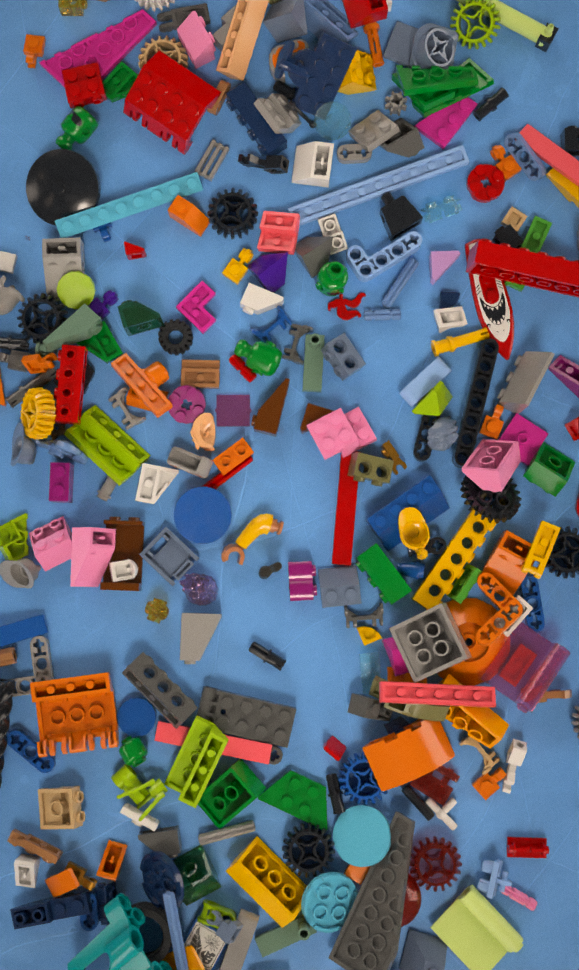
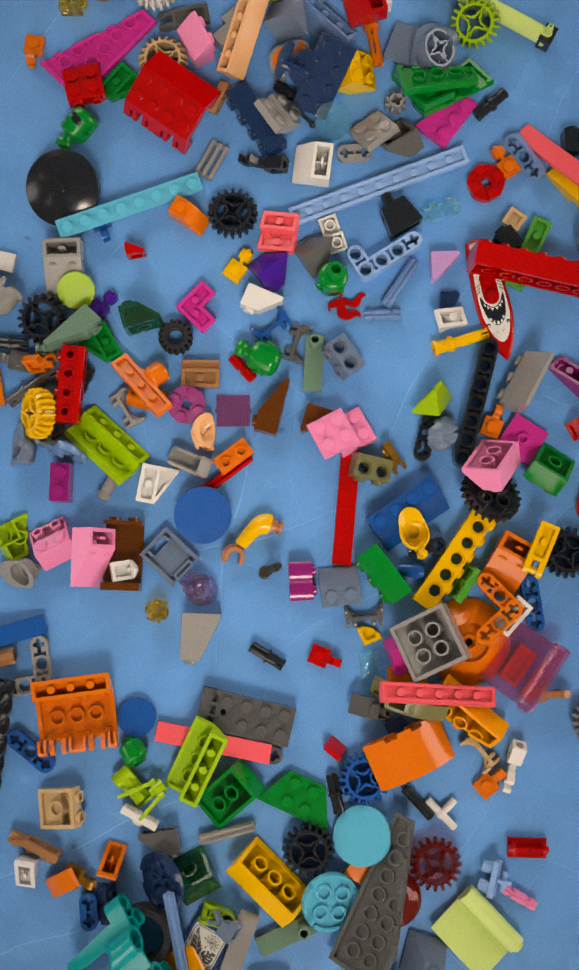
dark blue slope [10,891,93,929] -> none
dark grey brick [122,652,198,729] -> none
light blue beam [399,357,452,407] -> none
clear red plate [409,765,460,806] -> none
none -> red plate [307,643,343,668]

